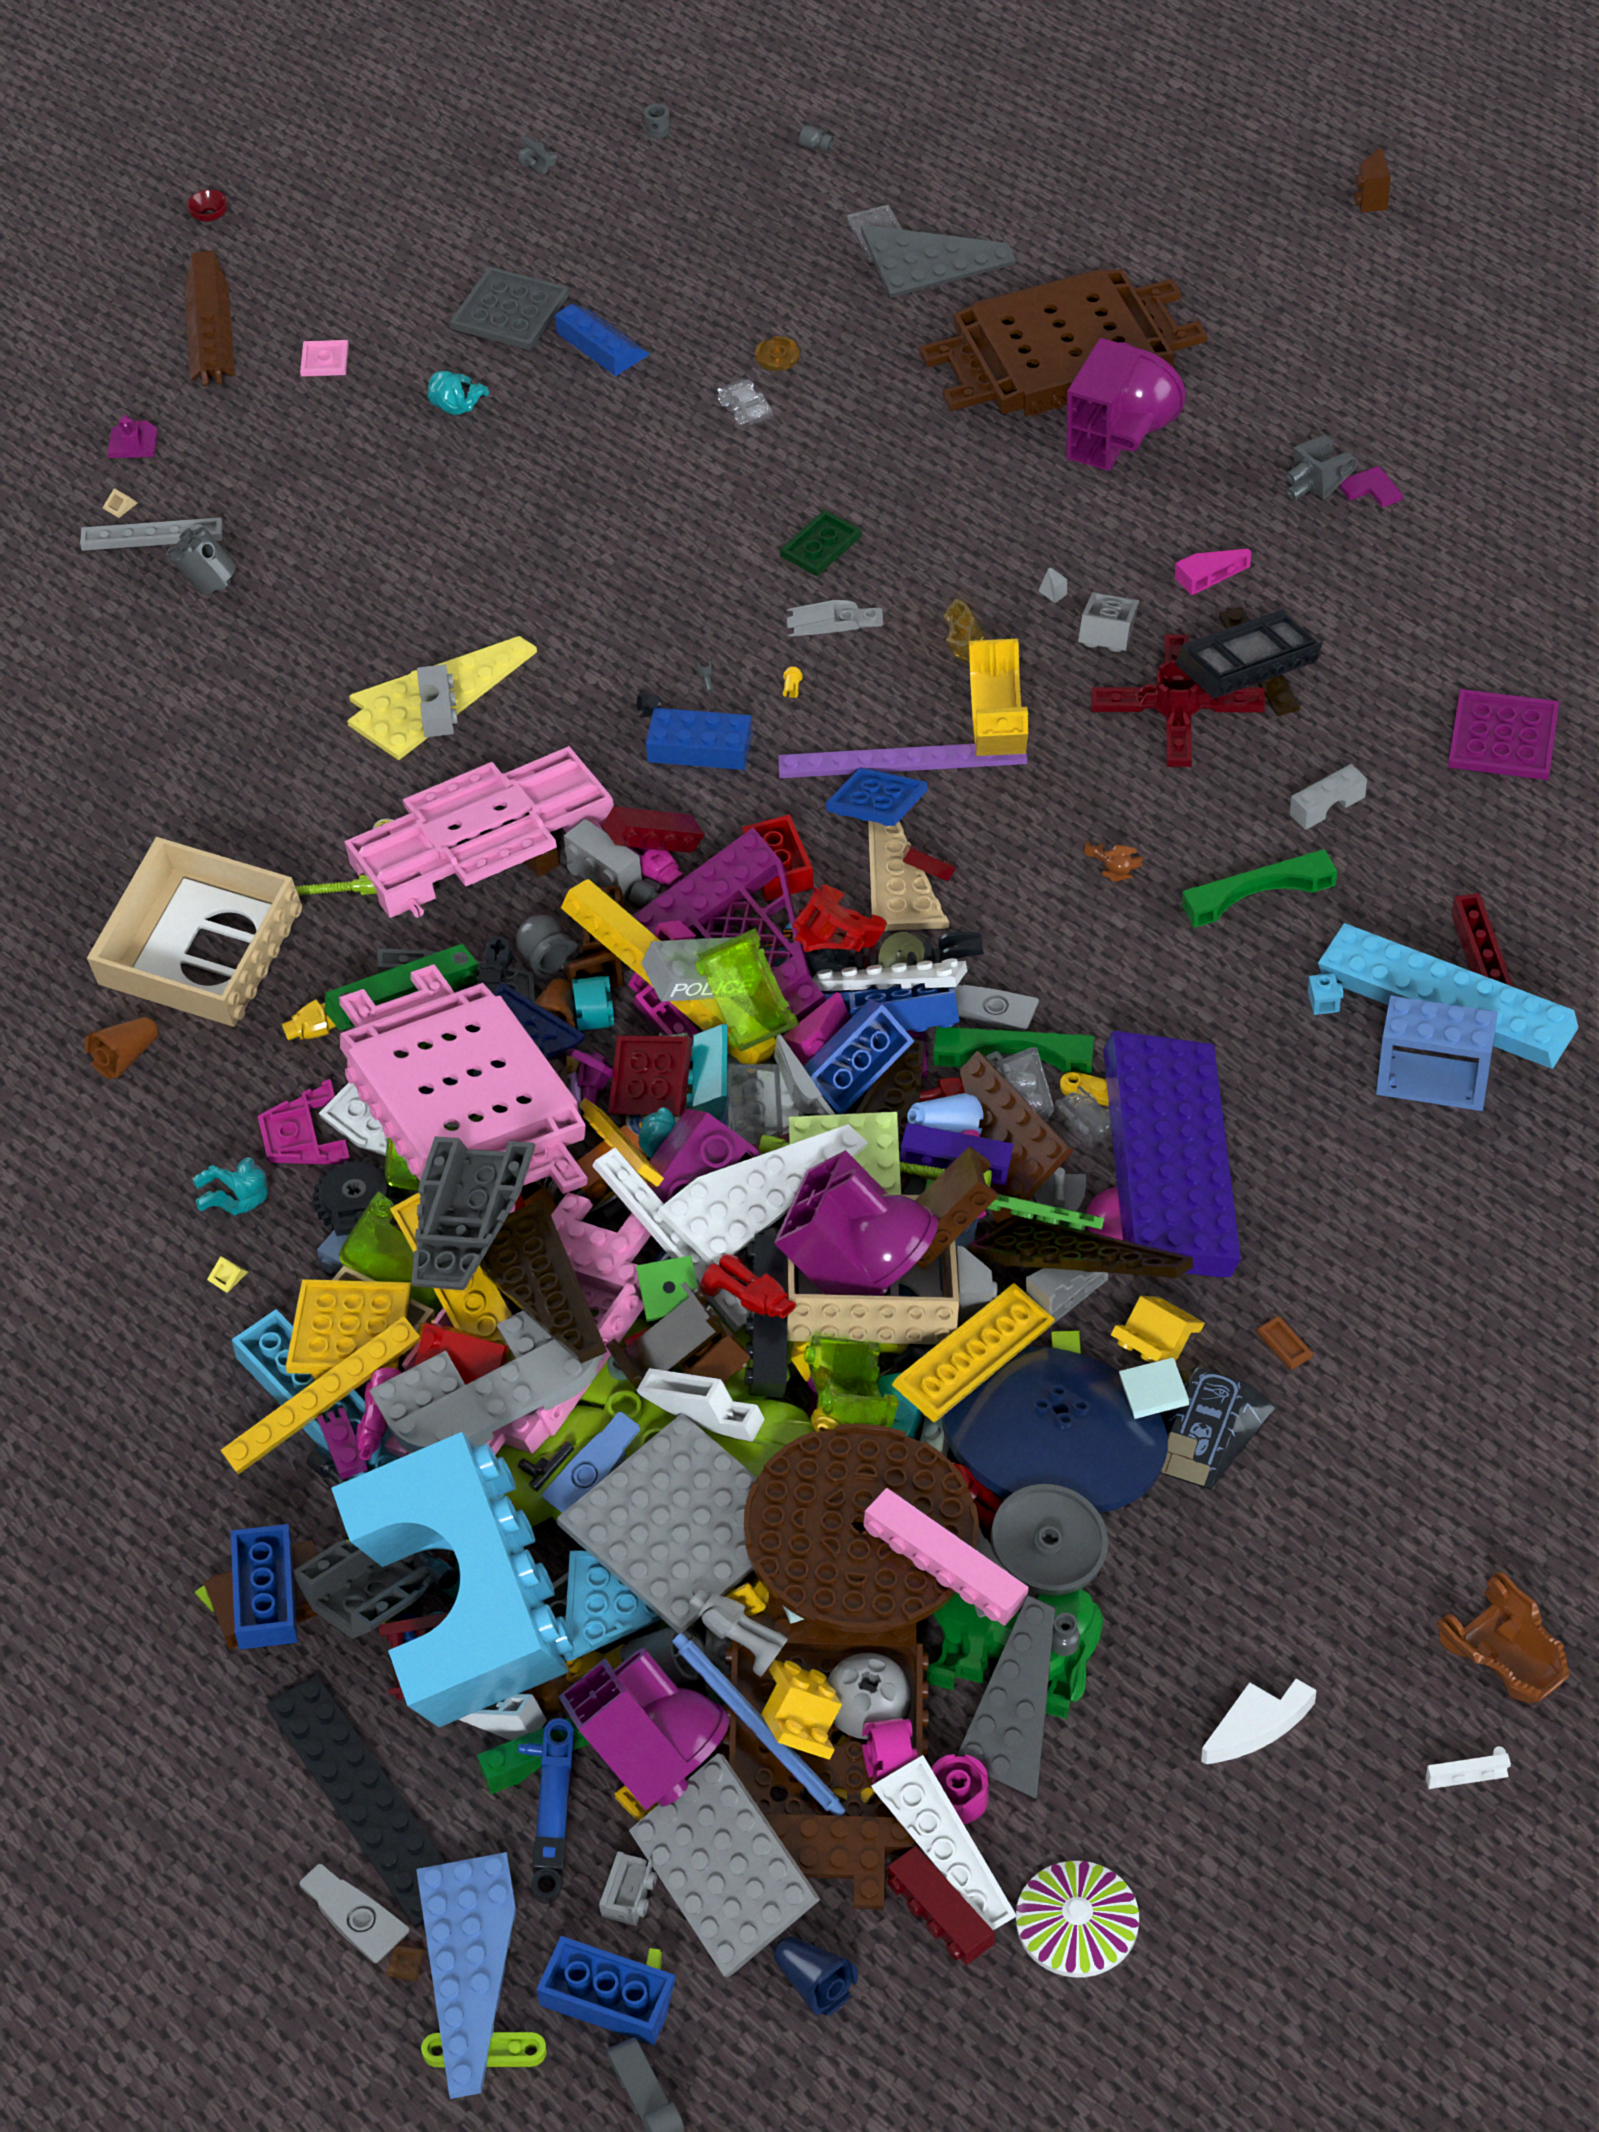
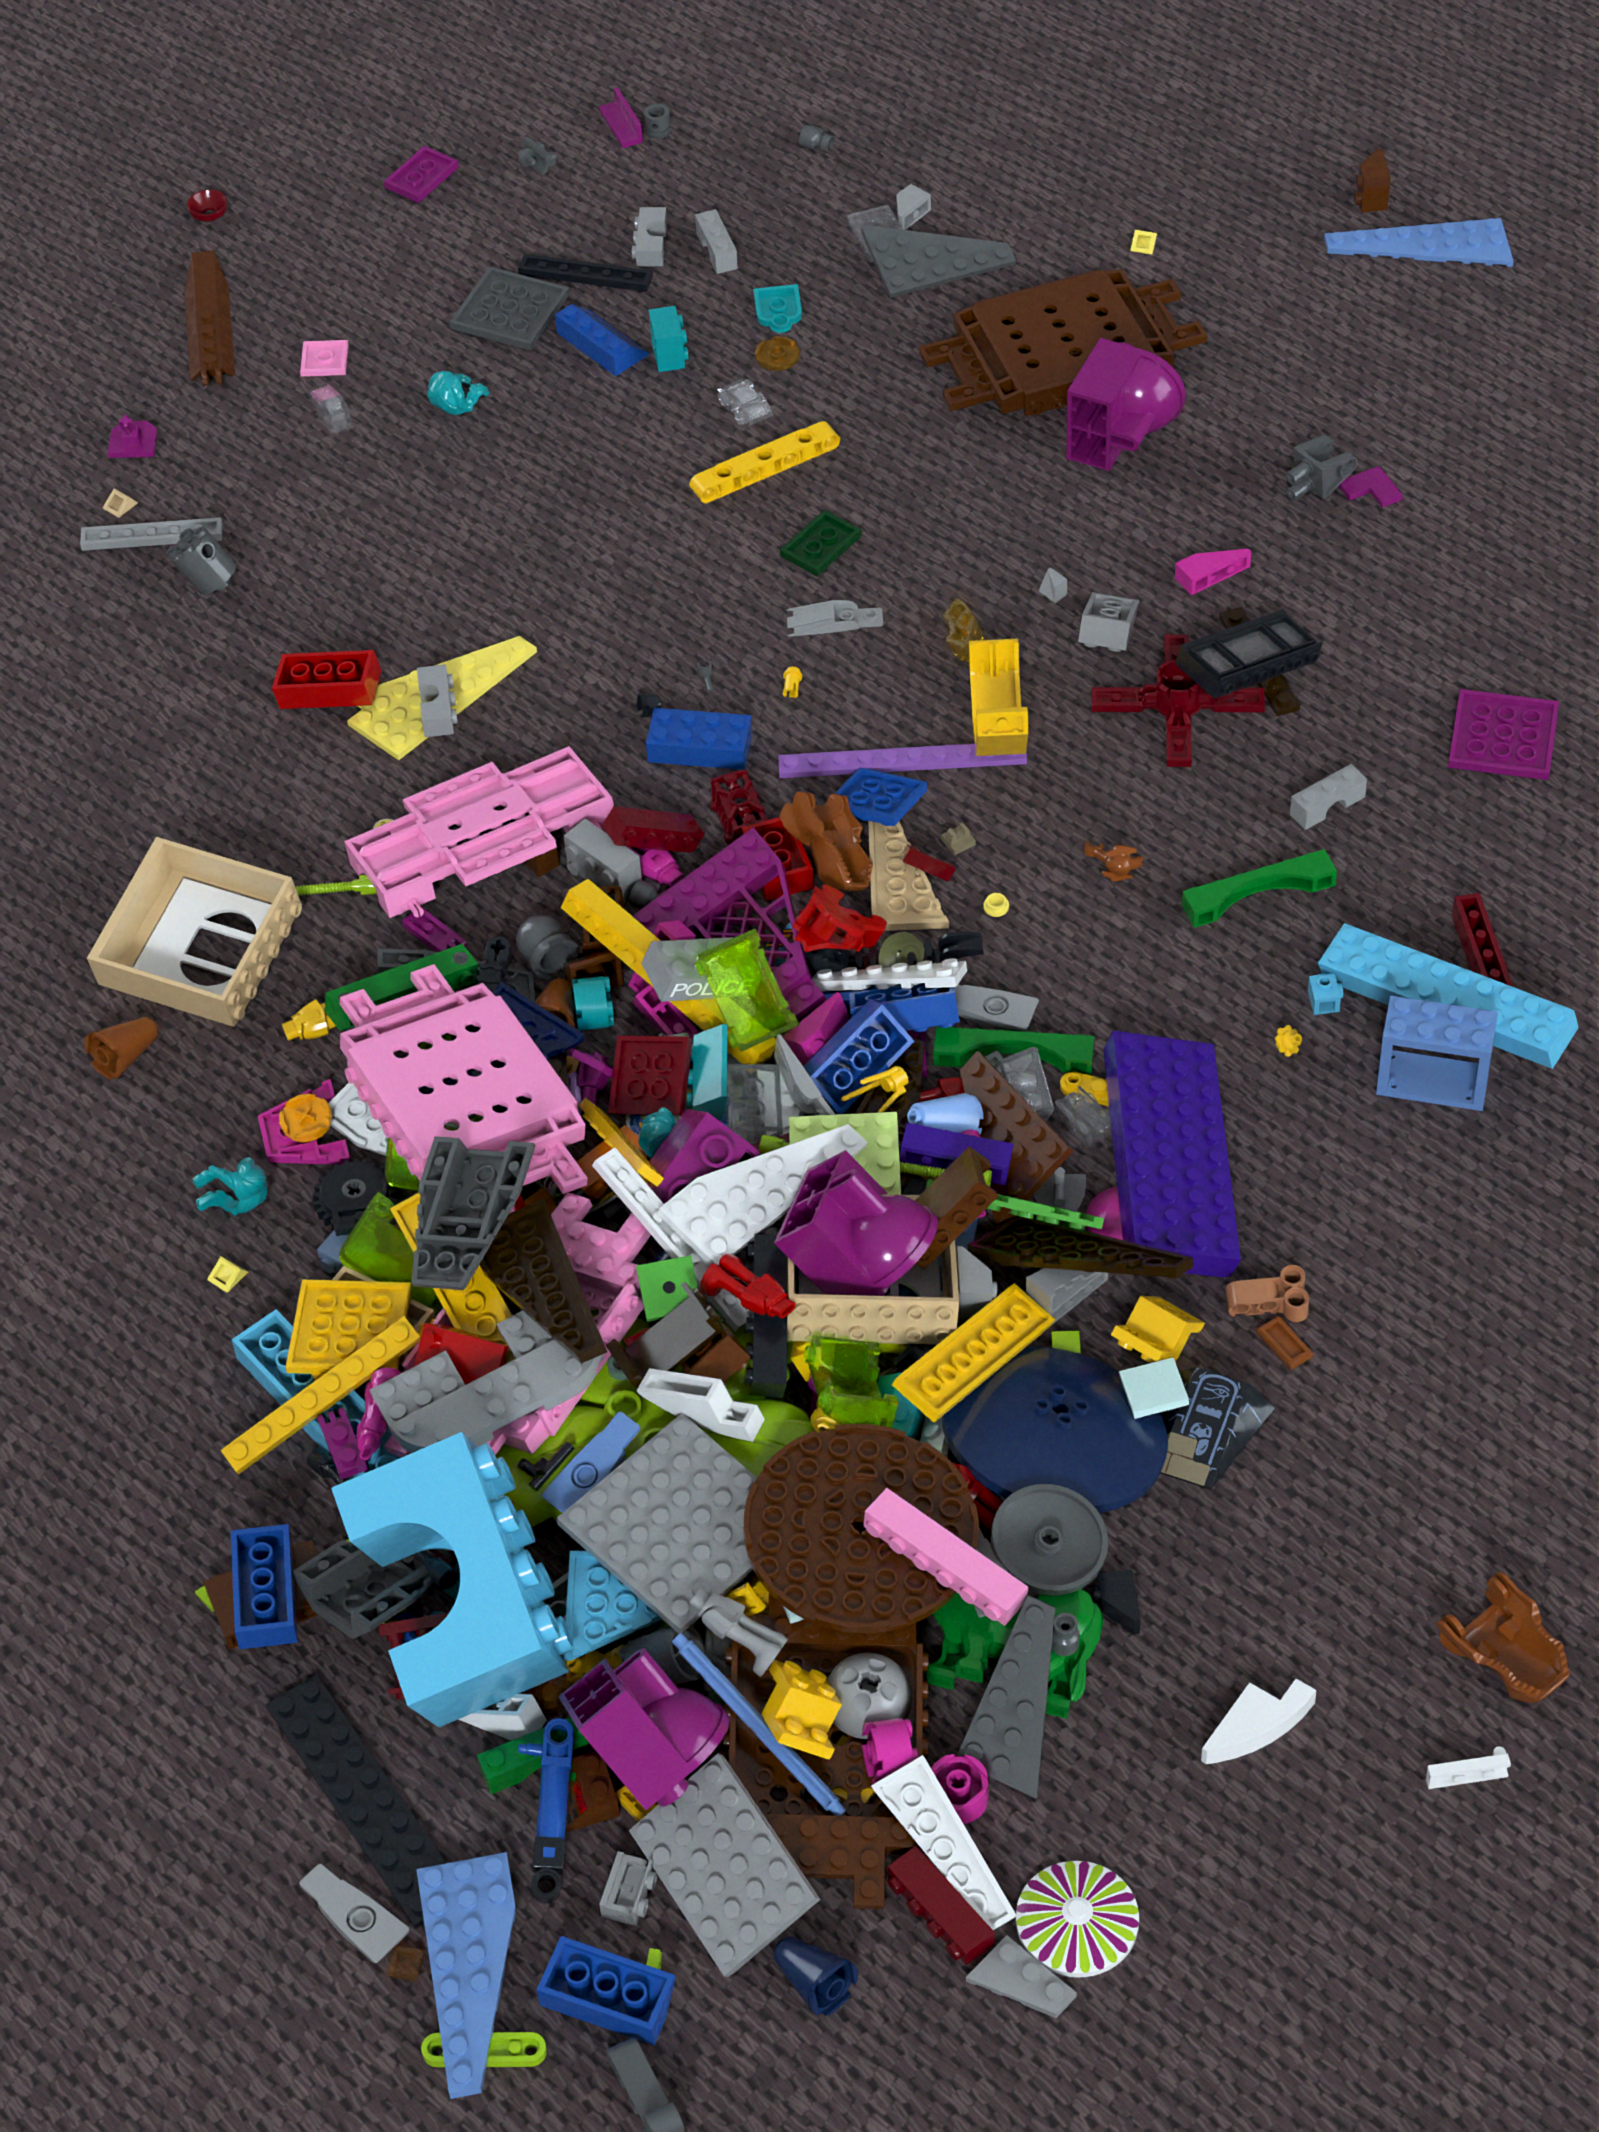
none -> red brick [272,650,382,709]
none -> light orange tile [279,1094,333,1142]
none -> clear slope [307,384,352,434]
none -> magenta plate [384,146,459,203]
none -> magenta hinge [402,906,468,952]
none -> black plate [518,254,653,292]
none -> reddish brown slope [565,1751,620,1833]
none -> magenta panel [599,87,643,148]
none -> light grey arch [632,207,667,266]
none -> teal brick [648,306,689,372]
none -> yellow beam [689,421,840,503]
none -> light grey arch [695,209,738,274]
none -> dark red piece [709,770,769,845]
none -> teal plate [753,284,802,333]
none -> dark orange animal [779,791,873,891]
none -> yellow plant [841,1066,908,1113]
none -> light grey slope [896,184,931,230]
none -> dark tan tile [941,823,976,855]
none -> light grey wing [966,1935,1077,2018]
none -> light yellow plate [984,893,1009,917]
none -> black slope [1092,1570,1140,1634]
none -> light yellow slope [1130,230,1157,254]
none -> nougat piece [1225,1265,1309,1322]
none -> yellow plant [1275,1025,1302,1057]
none -> medium blue wing [1324,218,1514,267]

